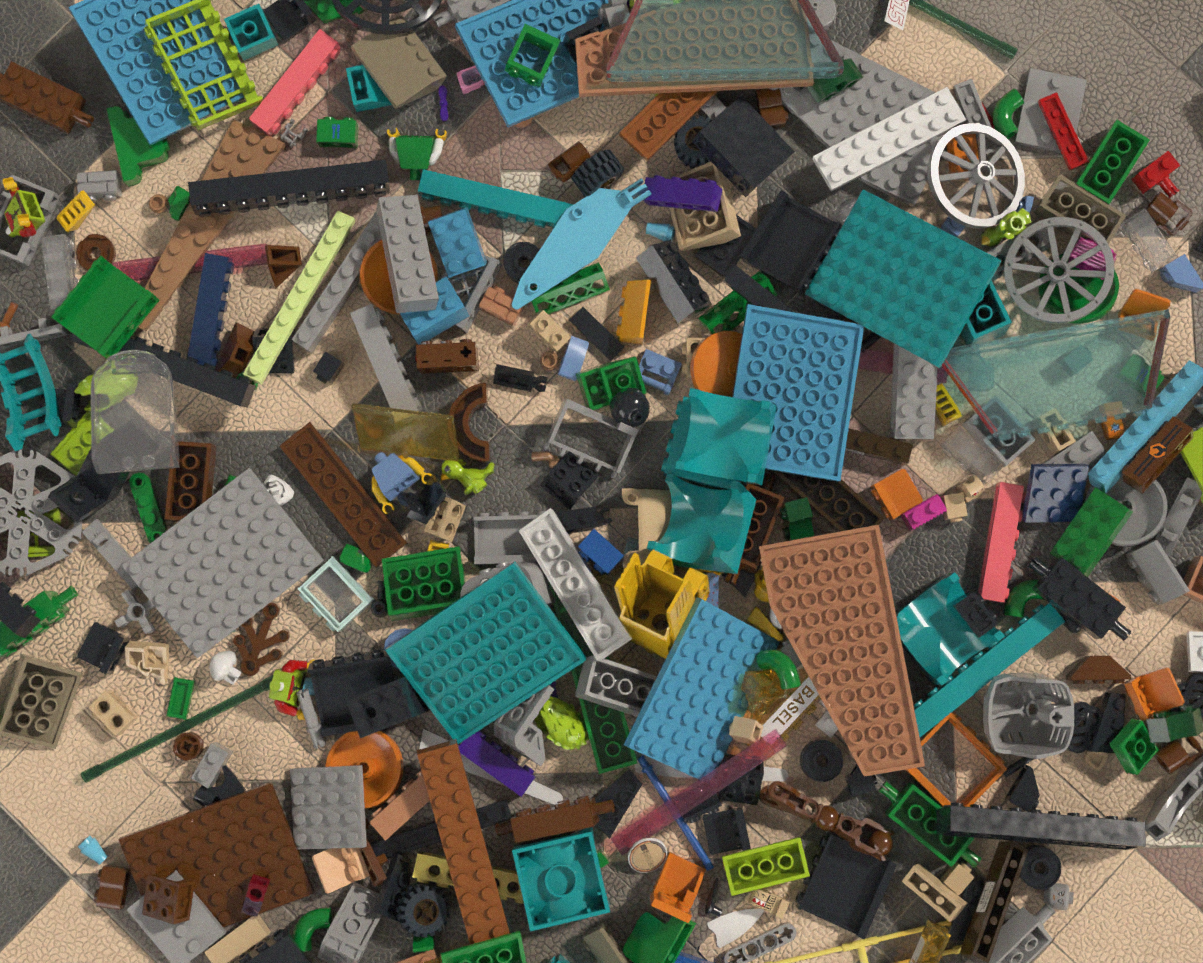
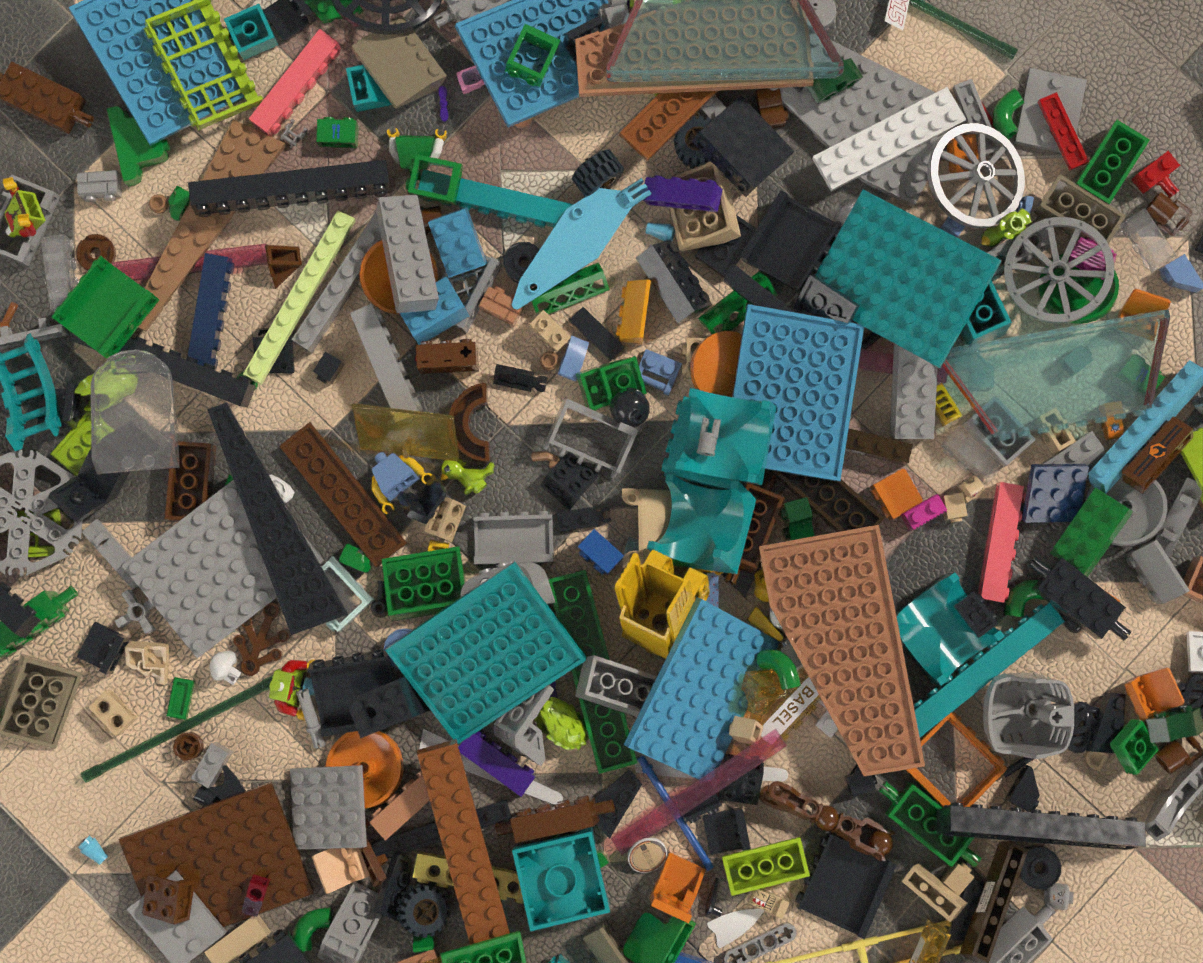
yellow slope [56,190,95,232] -> none
reddish brown brick [94,865,131,910] -> none
green plate [129,472,167,543] -> none
reddish brown slope [215,322,254,378] -> none
white plate [519,508,632,662] -> none
reddish brown piece [548,141,591,182] -> none
black wheel [799,739,843,782] -> none
reddish brown slope [1066,655,1131,684] -> none
none -> black wing [207,403,348,635]
none -> green window [405,154,463,205]
none -> light grey hinge [697,418,721,456]
none -> black wing [793,274,860,323]

